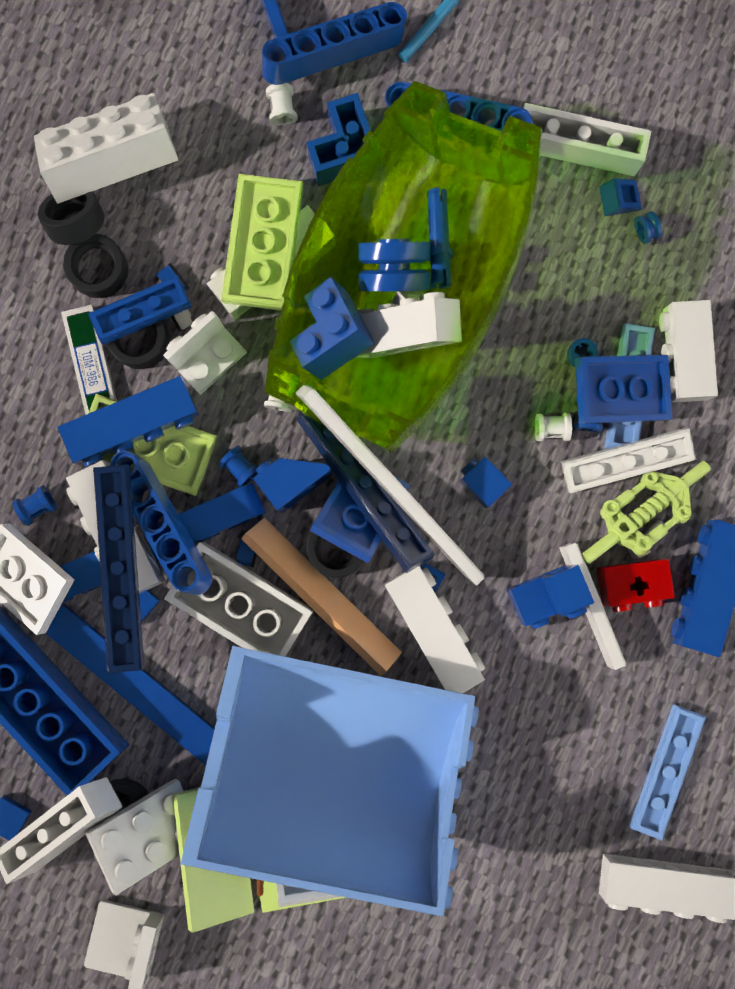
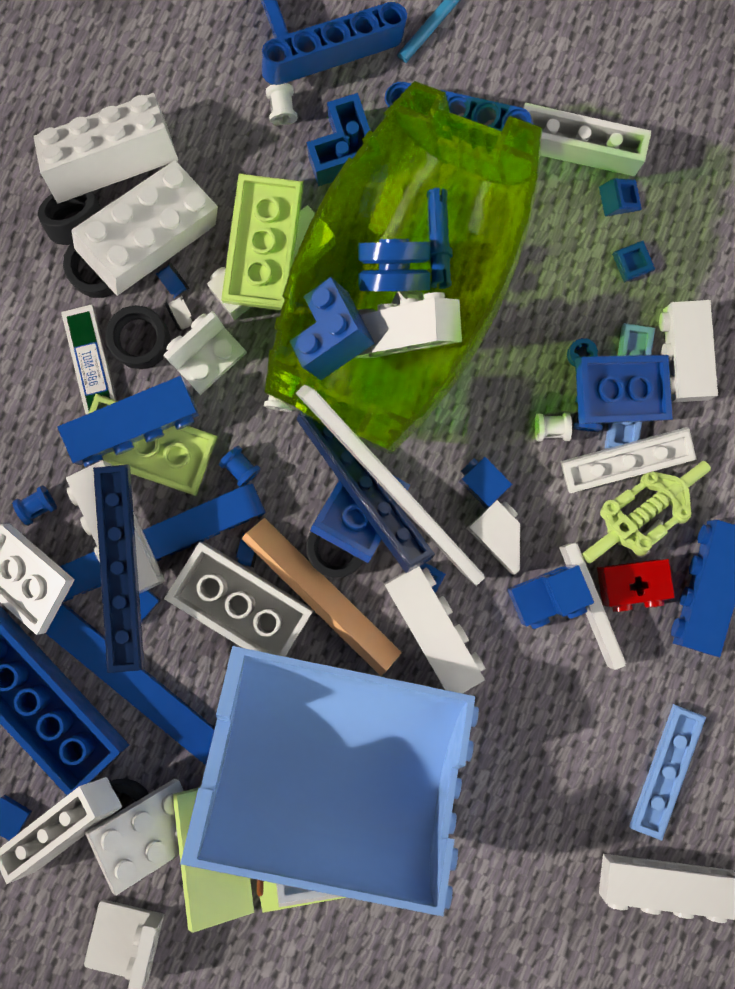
blue tile [88,275,192,345] -> none
blue beam [110,451,212,595] -> none
blue slope [253,458,333,513] -> none
blue bush [634,211,662,244] -> none
none -> white brick [72,160,218,296]
none -> white slope [466,500,520,574]
none -> blue tile [612,241,655,283]

